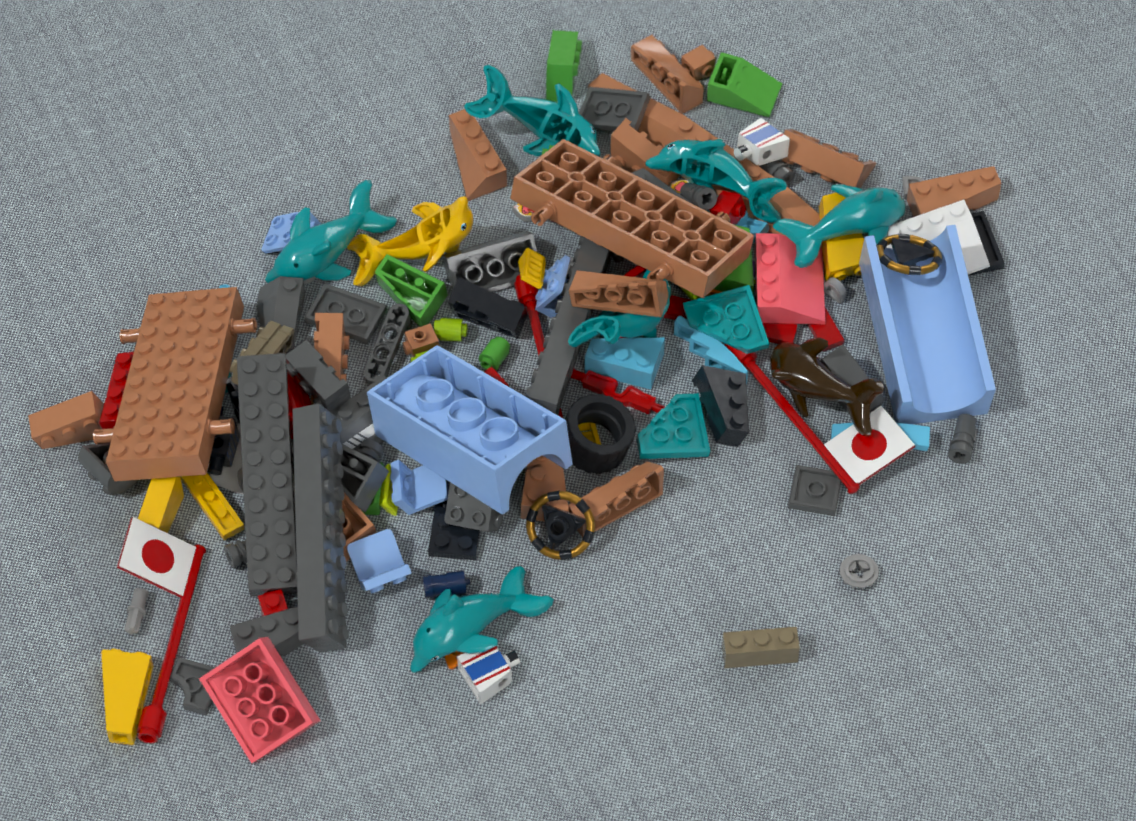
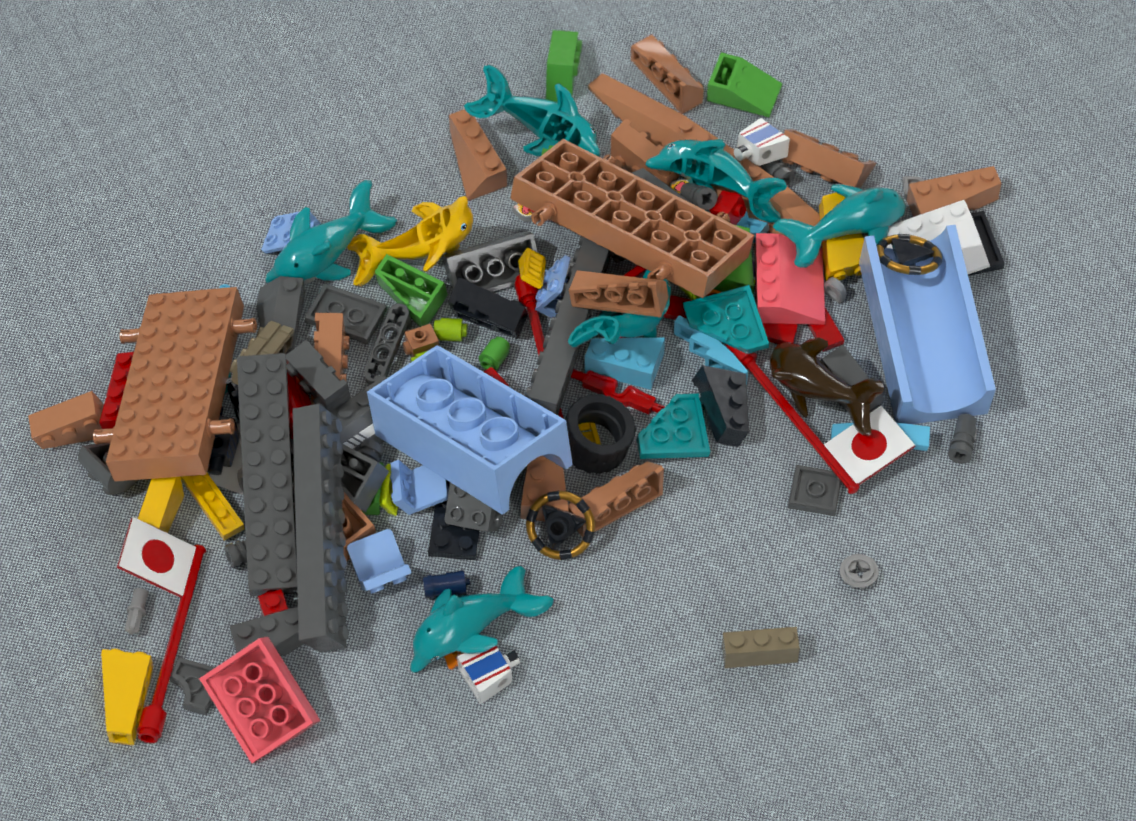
dark grey plate [579,87,651,132] -> none
nougat brick [681,44,716,81] -> none

